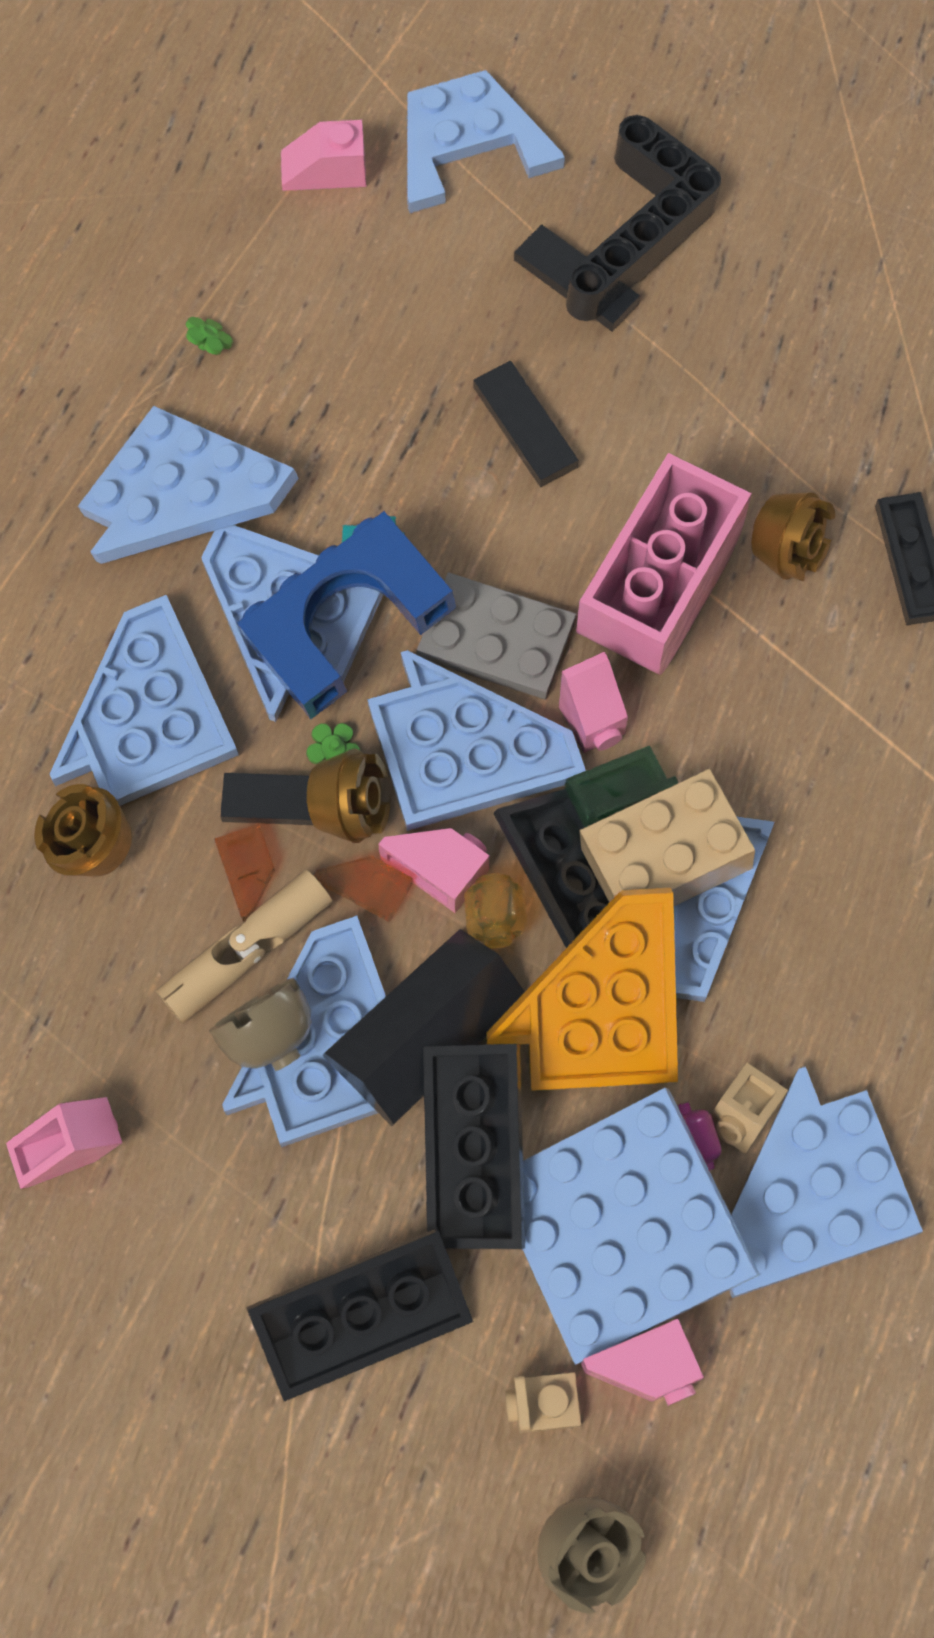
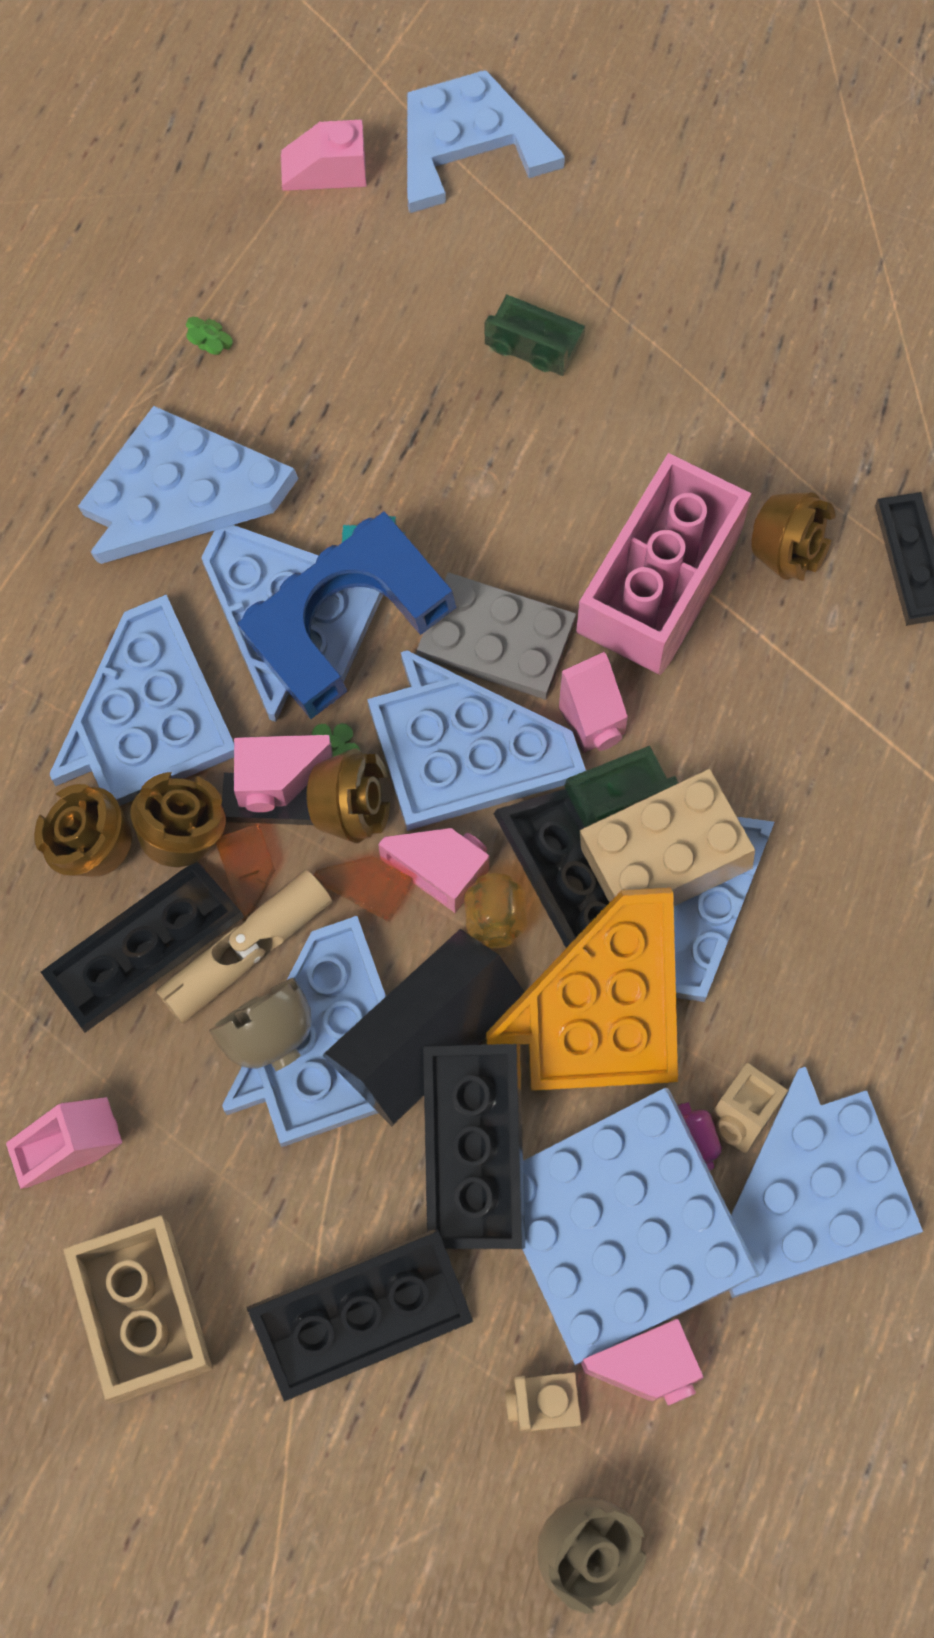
black tile [473,360,579,488] -> none
black tile [514,224,640,332] -> none
black beam [566,115,721,321] -> none
none -> black slope [40,861,244,1033]
none -> tan brick [63,1215,214,1405]
none -> pearl gold cone [130,772,226,867]
none -> bright pink slope [234,735,333,812]
none -> clear green bracket [484,294,585,376]

